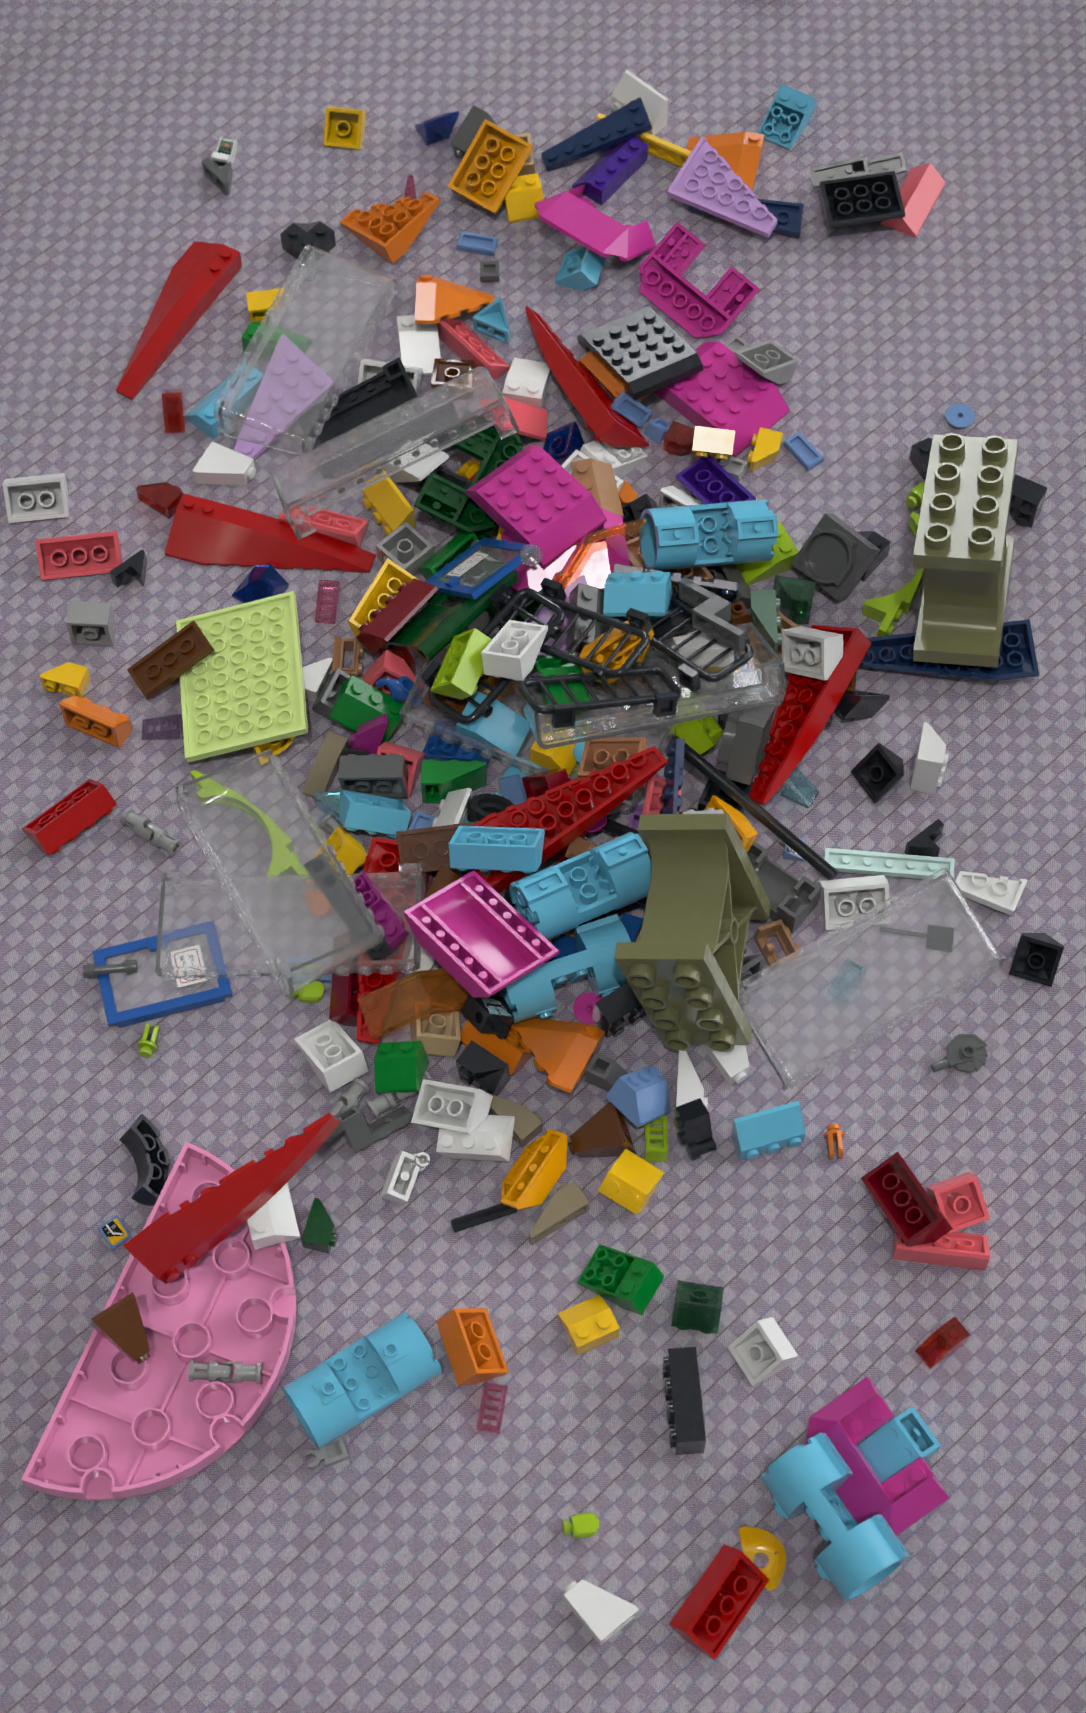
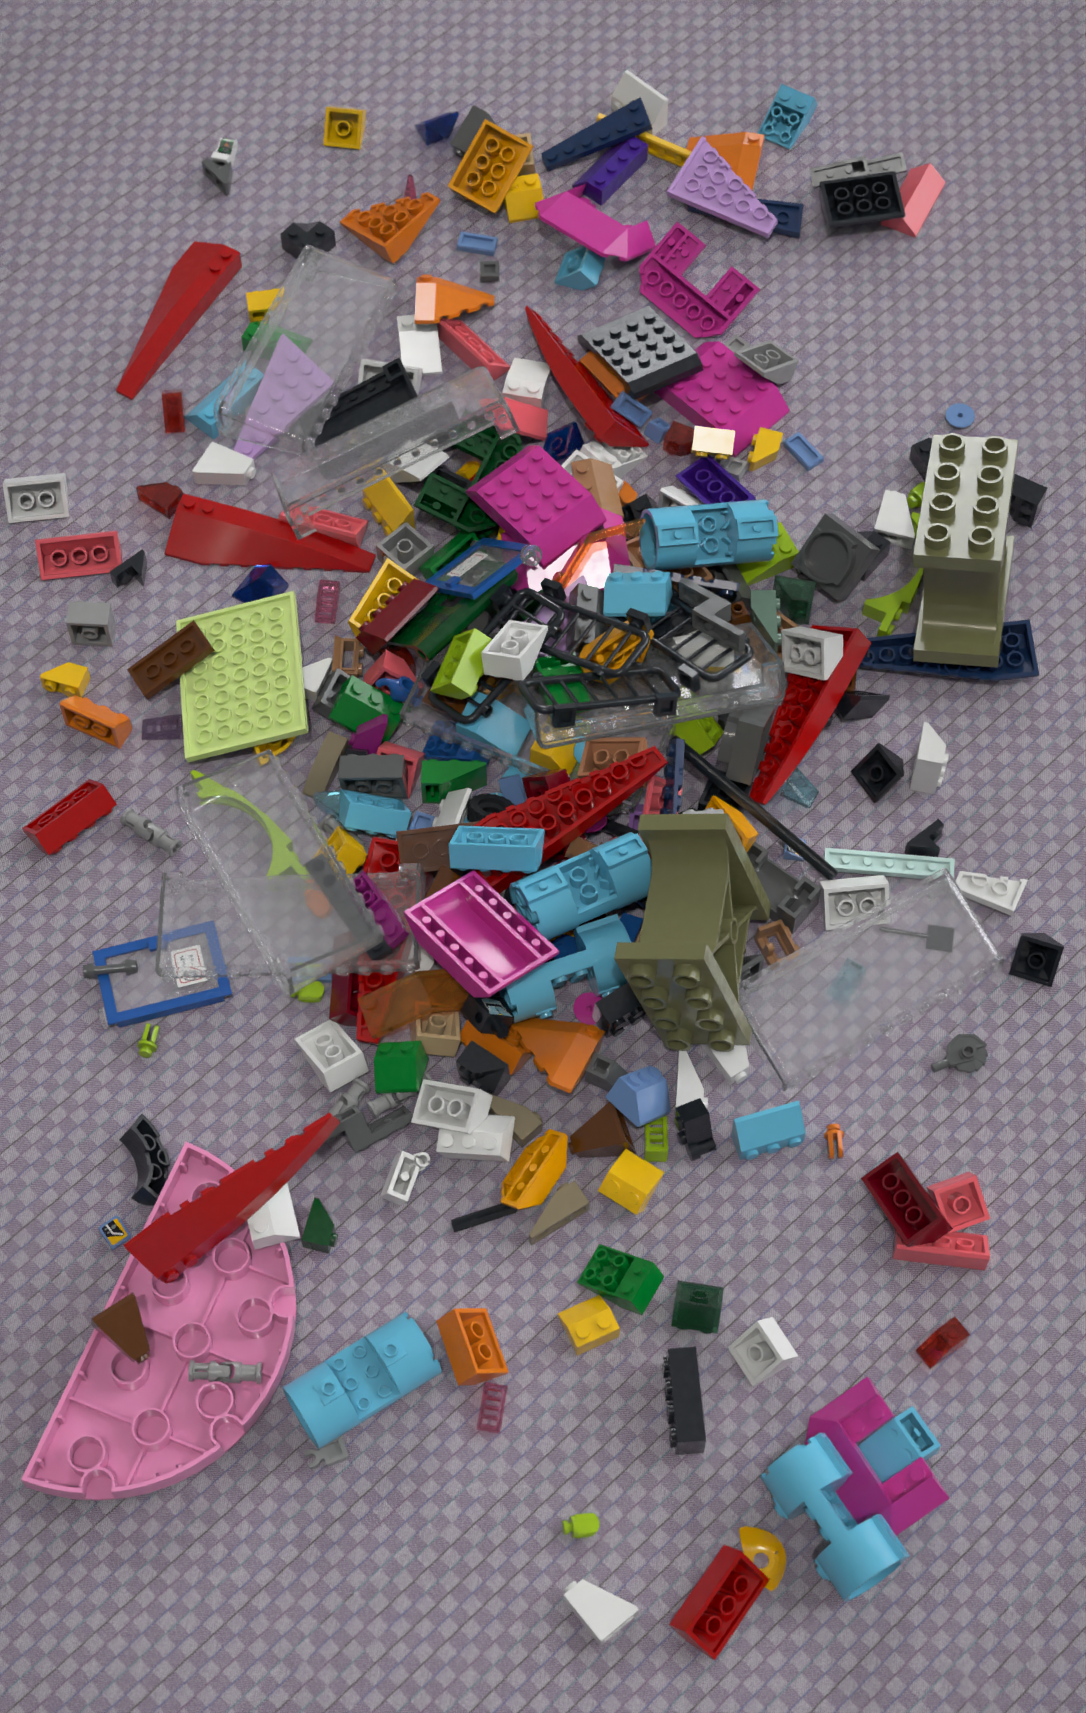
reddish brown slope [431,358,474,392] -> none
medium azure slope [473,297,510,344] -> none
none -> white slope [874,490,915,549]

